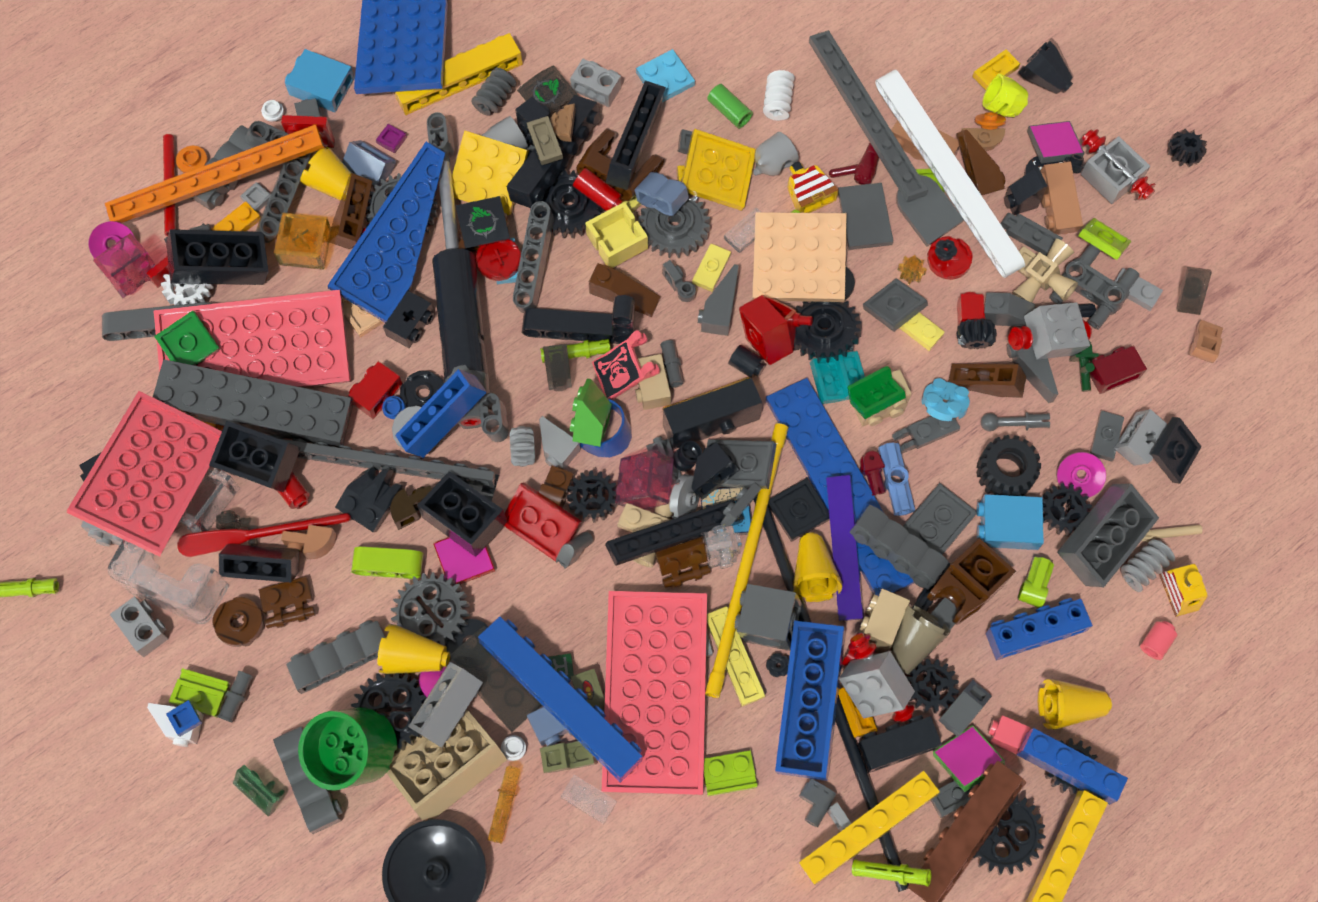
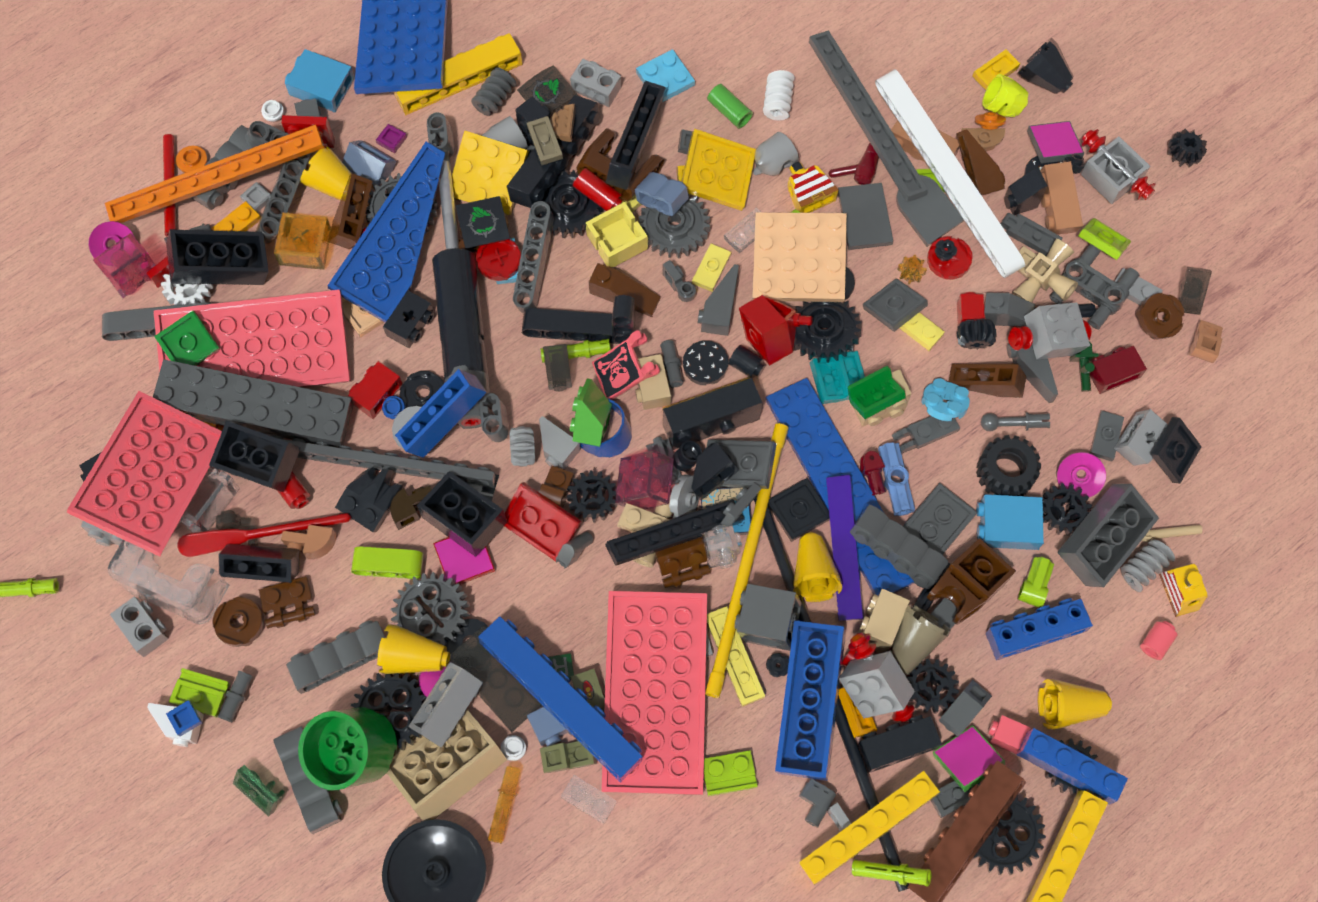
none -> black tile [683,341,728,385]
none -> reddish brown plate [1136,293,1185,340]

